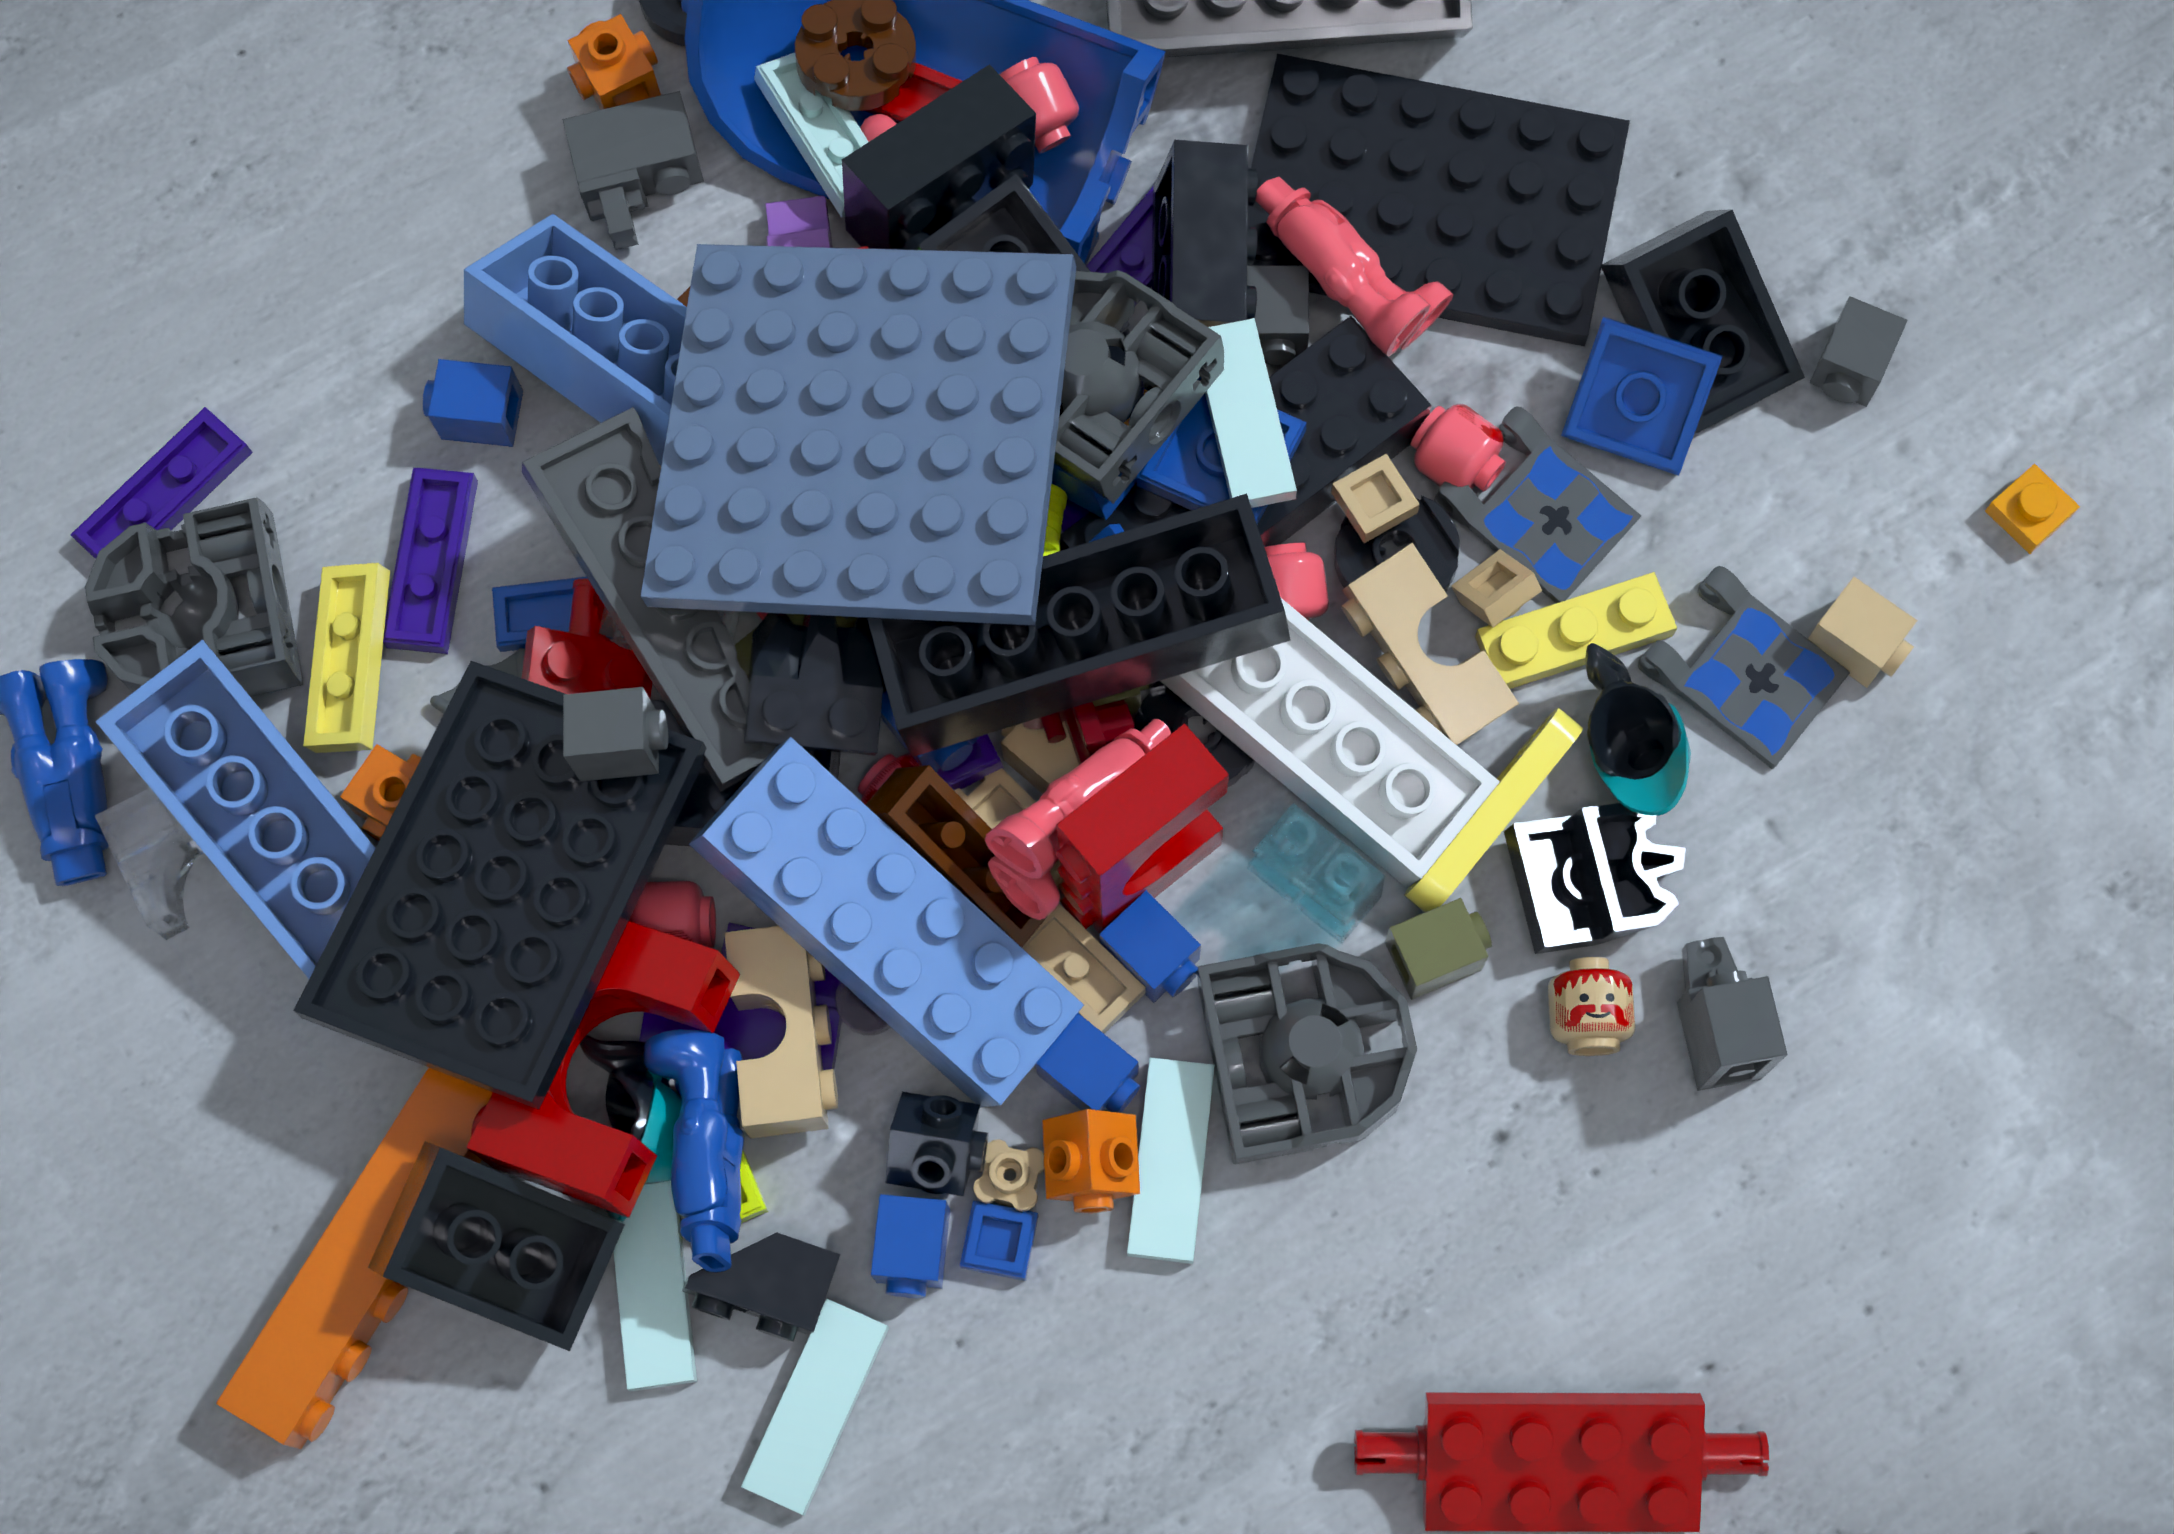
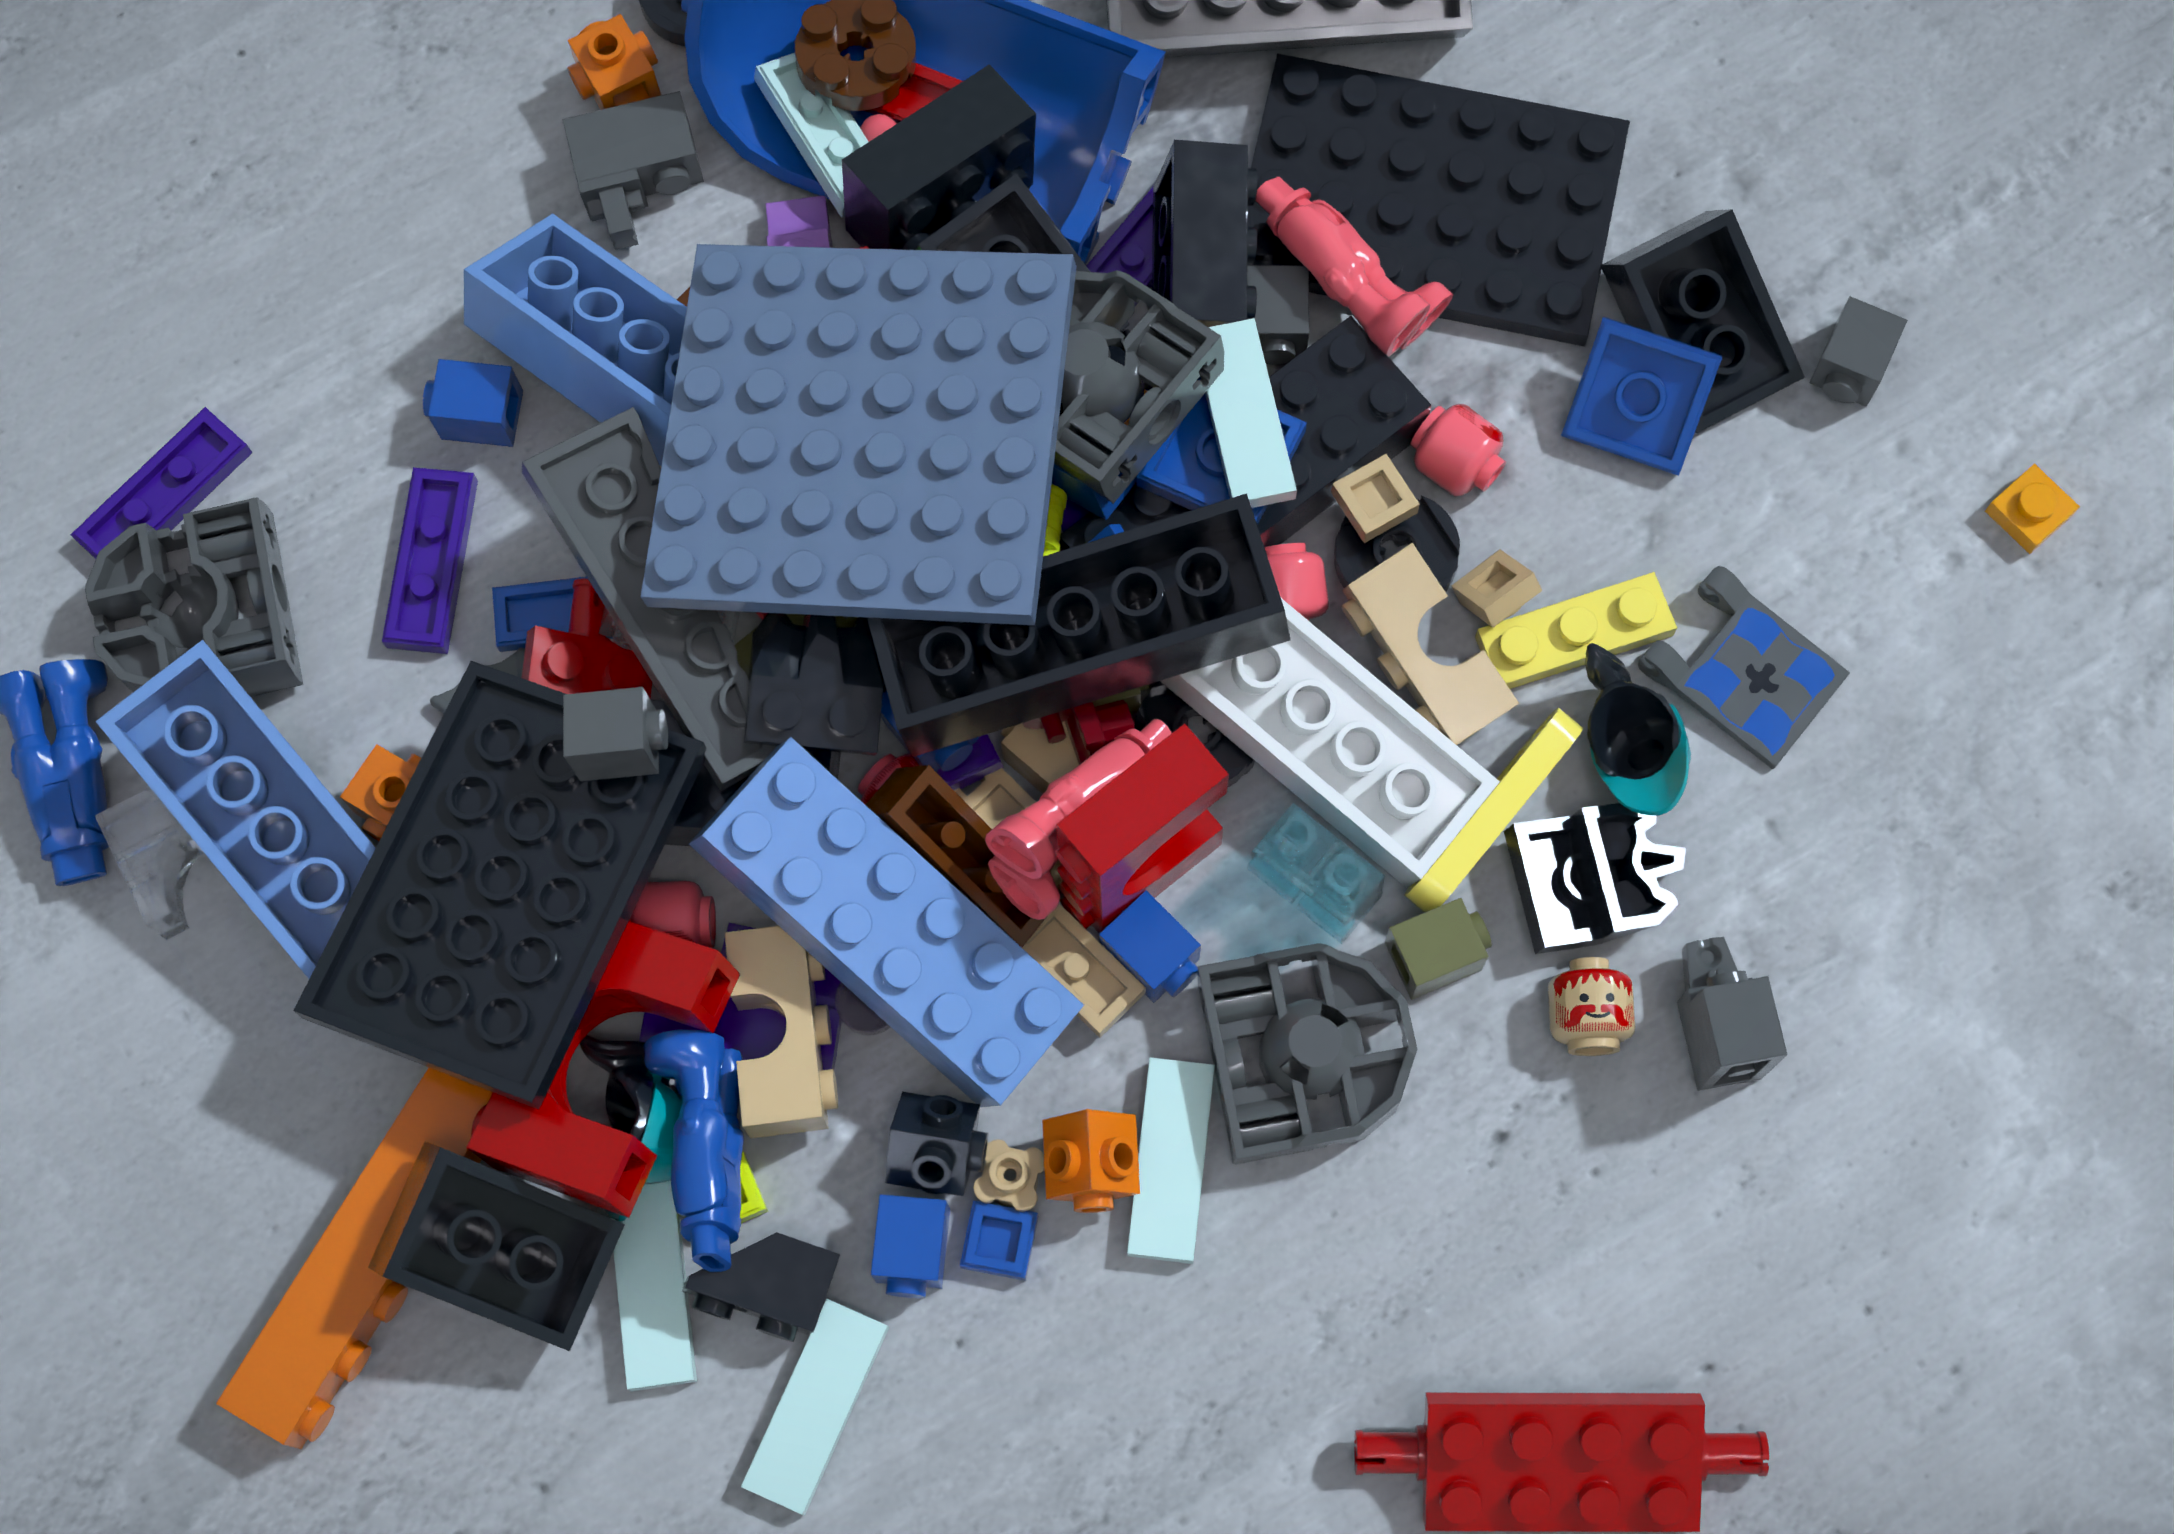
light yellow plate [303,563,390,753] -> none
coral head [999,57,1079,153] -> none
blue brick [1035,1013,1141,1113] -> none
dark grey flag [1434,406,1641,603] -> none
tan brick [1808,577,1918,688] -> none

